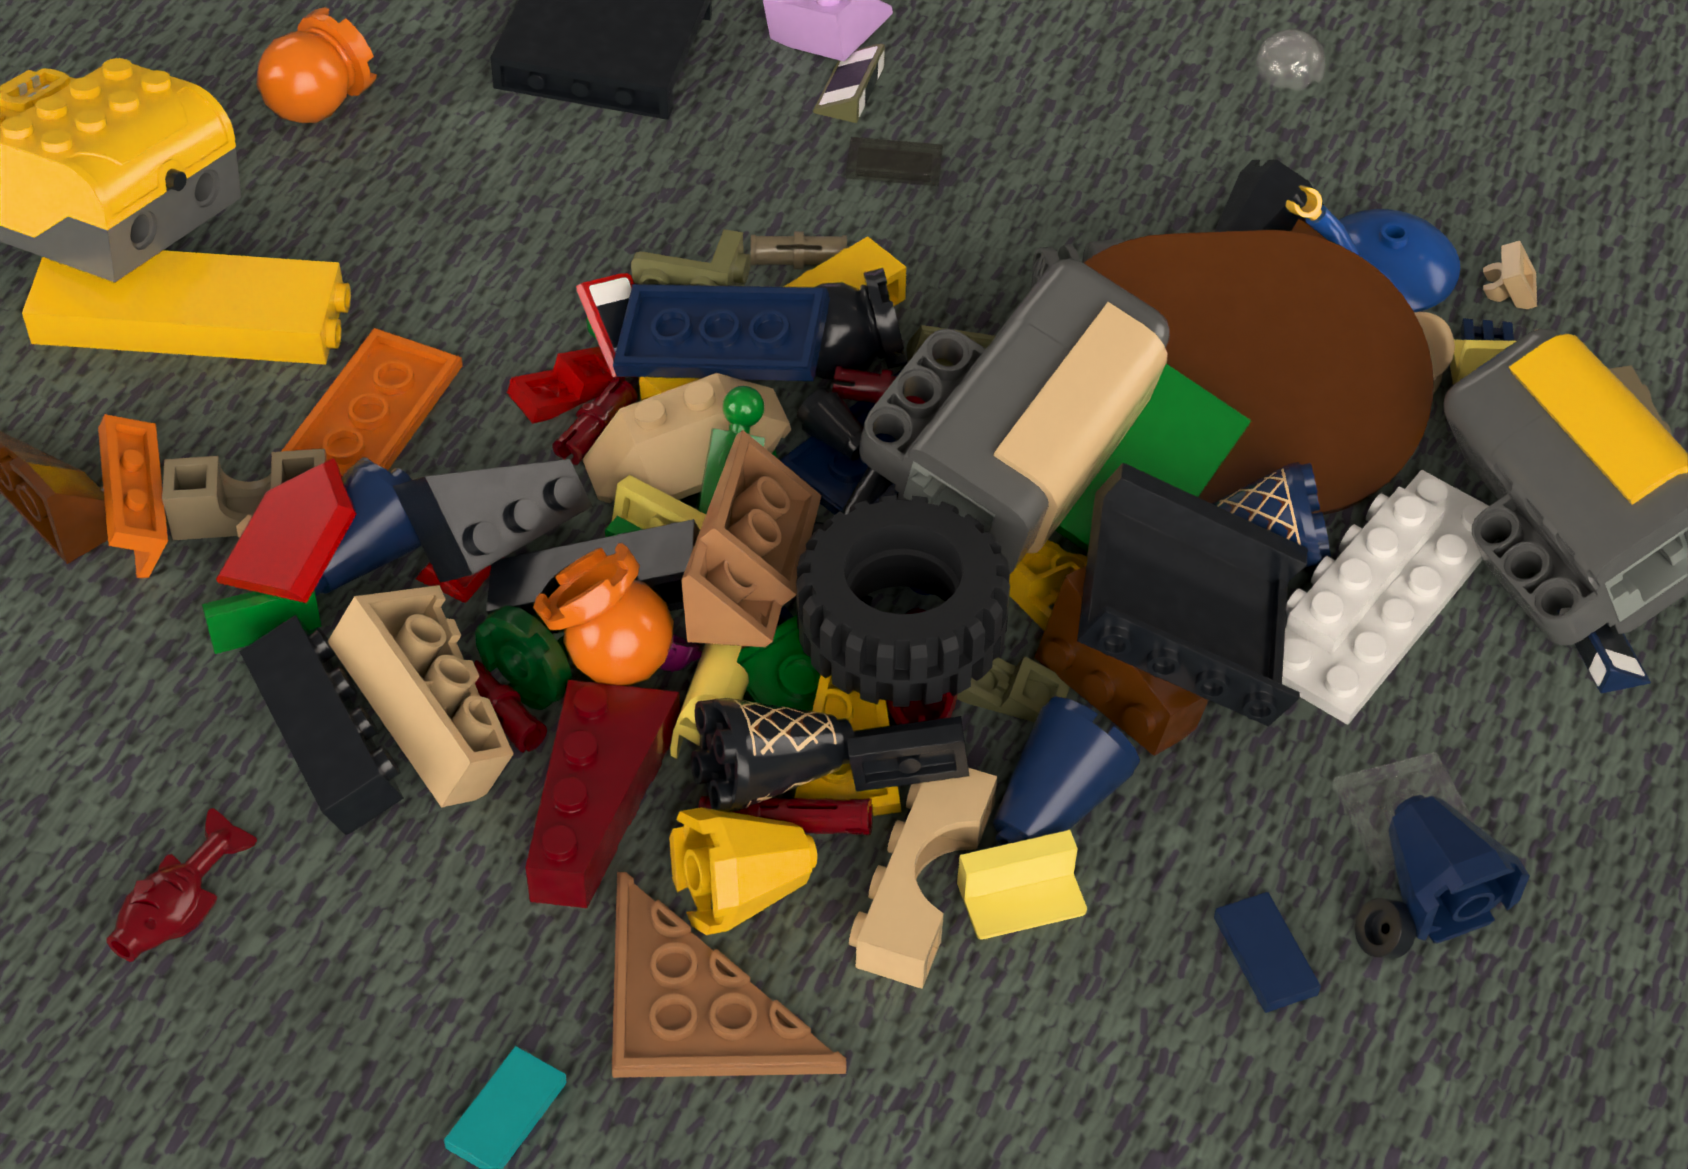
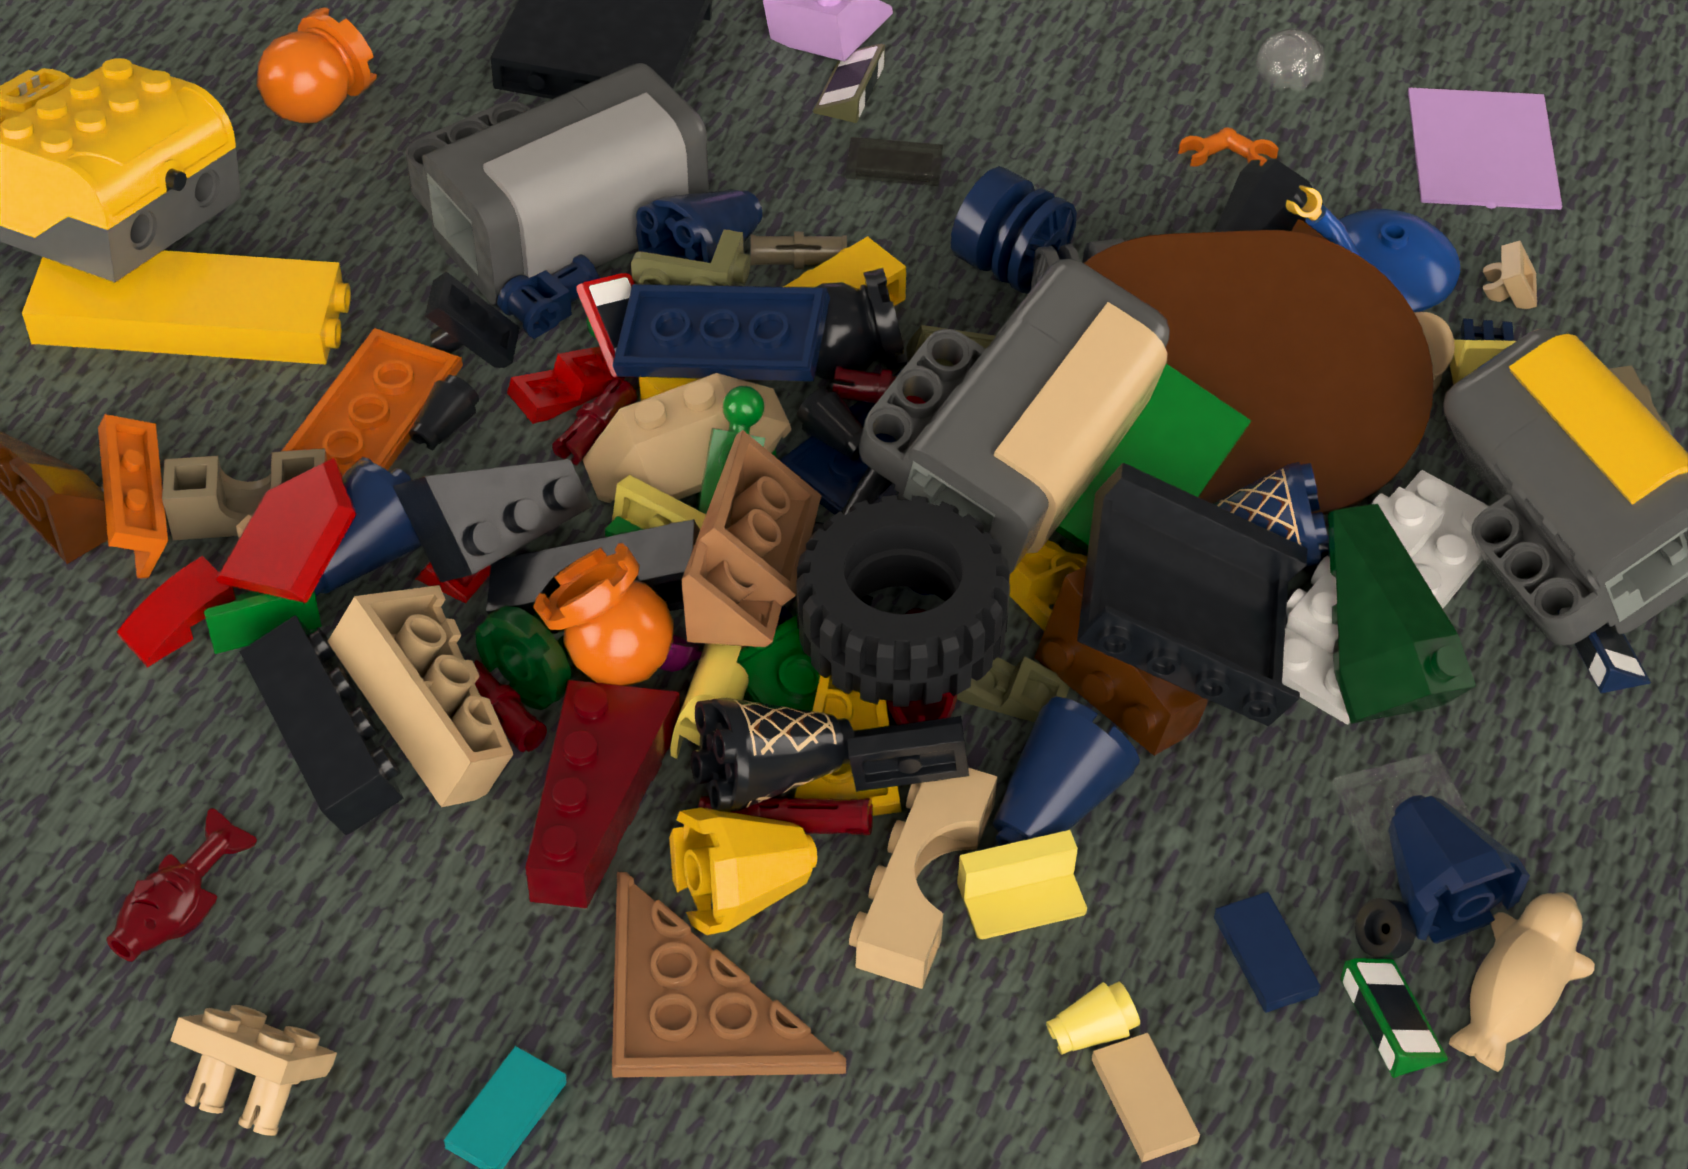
none -> red slope [117,556,236,667]
none -> tan plate [170,1005,337,1136]
none -> piece [406,63,709,305]
none -> black cone [409,375,479,451]
none -> black tile [425,272,520,368]
none -> dark blue connector [497,254,600,339]
none -> dark blue cone [636,190,763,263]
none -> dark blue wheel [951,166,1077,294]
none -> light yellow cone [1046,981,1140,1055]
none -> tan tile [1092,1033,1200,1163]
none -> orange arm [1178,127,1279,167]
none -> dark green wedge [1328,504,1476,724]
none -> slope [1340,958,1448,1078]
none -> lavender piece [1408,88,1562,210]
none -> tan animal [1449,892,1595,1072]

